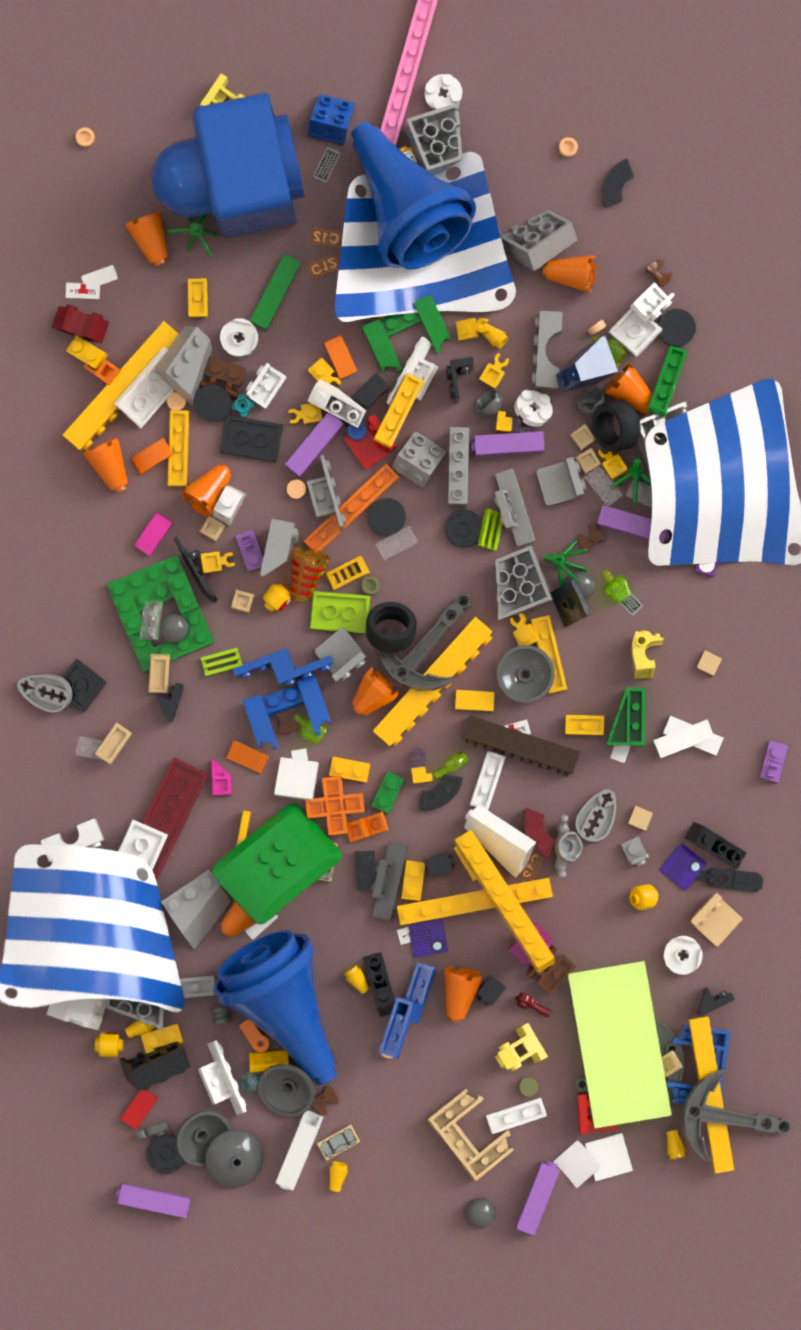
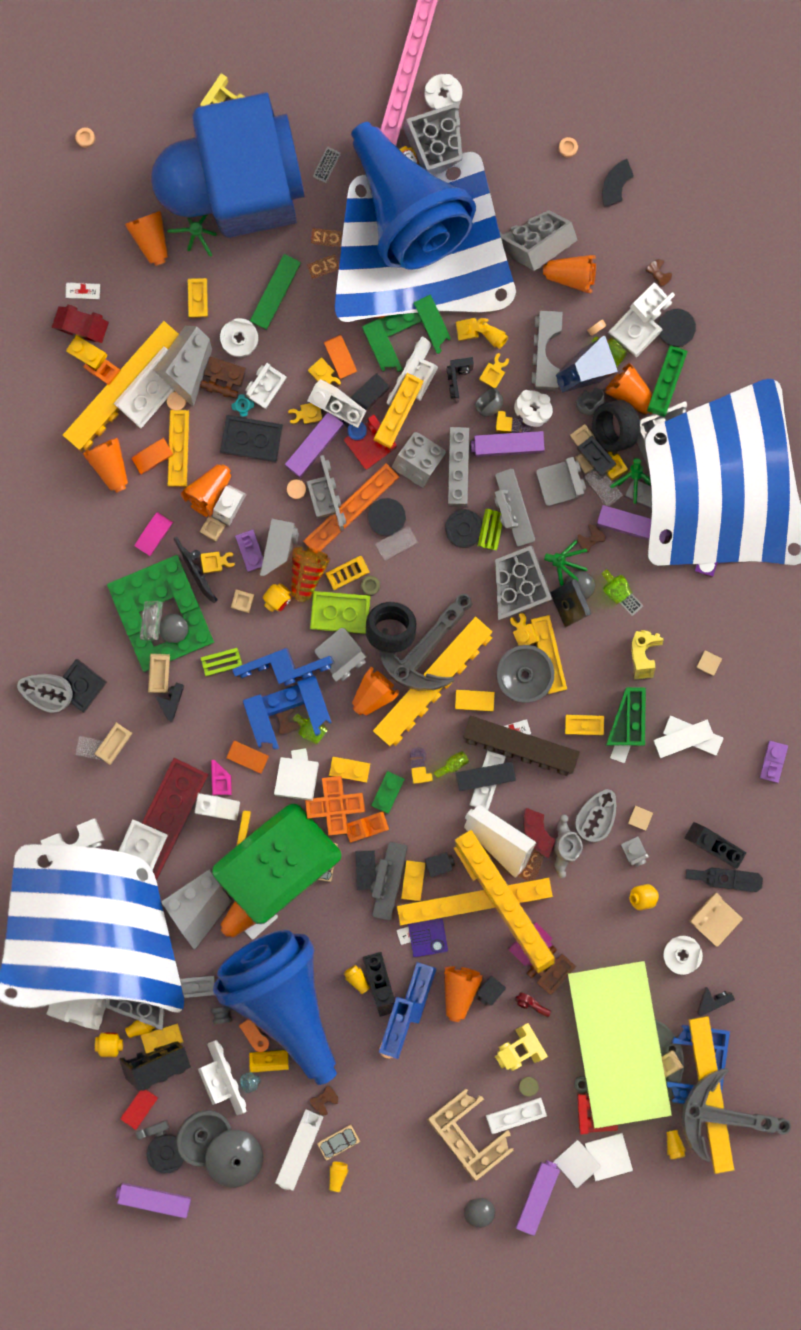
white sticker [81,265,118,285] -> none
black tile [194,383,232,421] -> none
dark grey dish [258,1064,315,1117] -> none
blue bracket [308,94,355,145] -> none
black tile [420,775,463,811] -> none
dark purple sticker [659,843,707,891] -> none
none -> white slope [195,794,240,821]
none -> black tile [456,762,516,791]
none -> black plate [577,436,616,477]

